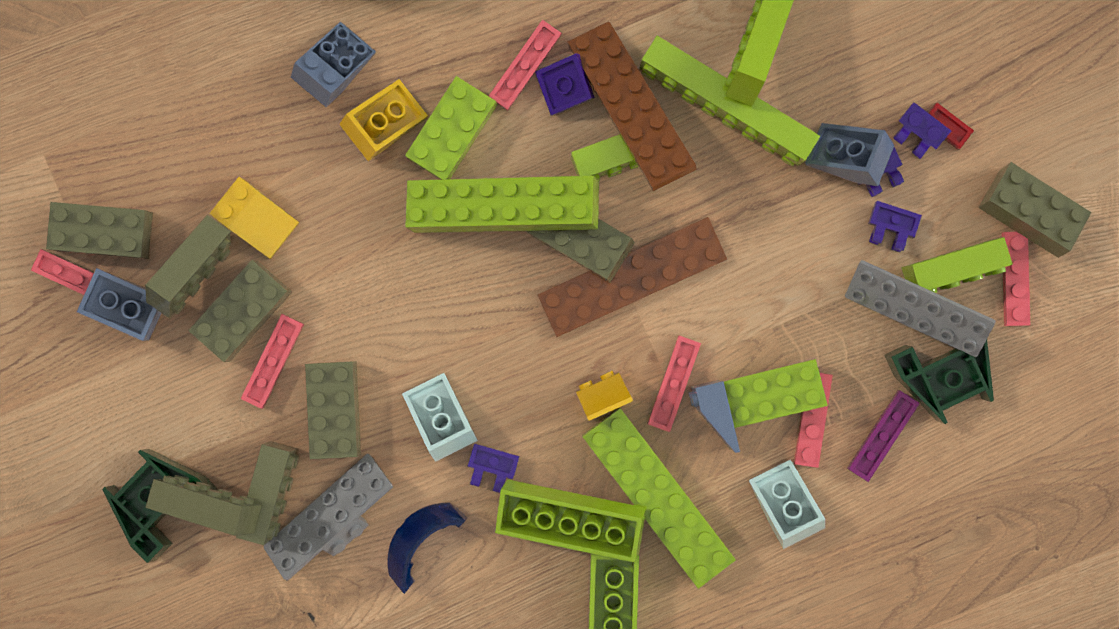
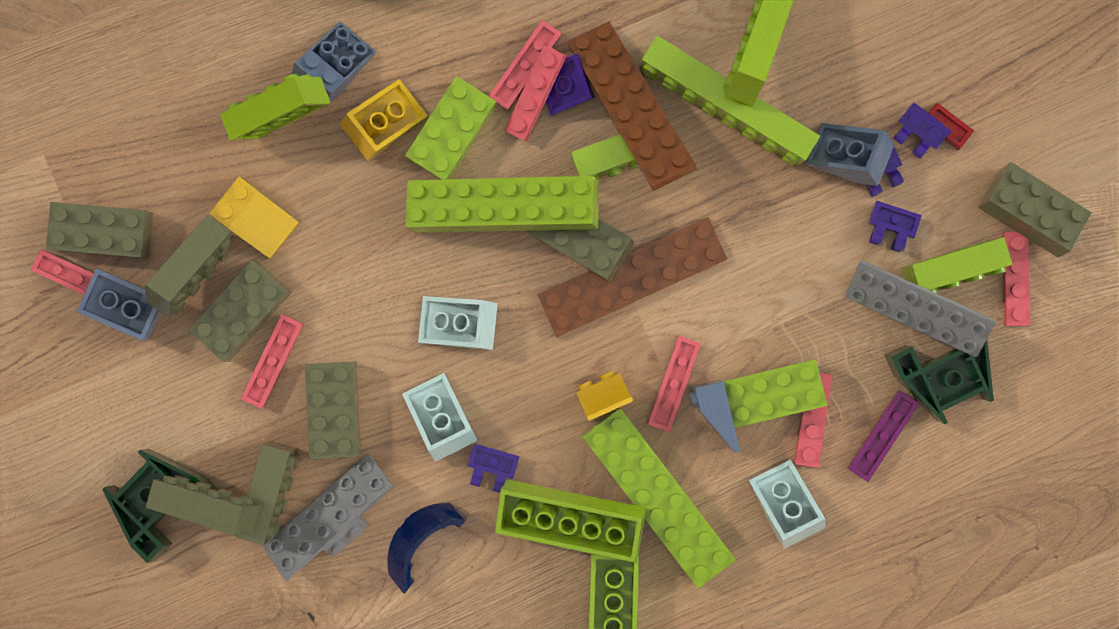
none -> lime brick [220,74,331,141]
none -> light aqua slope [418,296,498,350]
none -> coral plate [504,45,567,141]

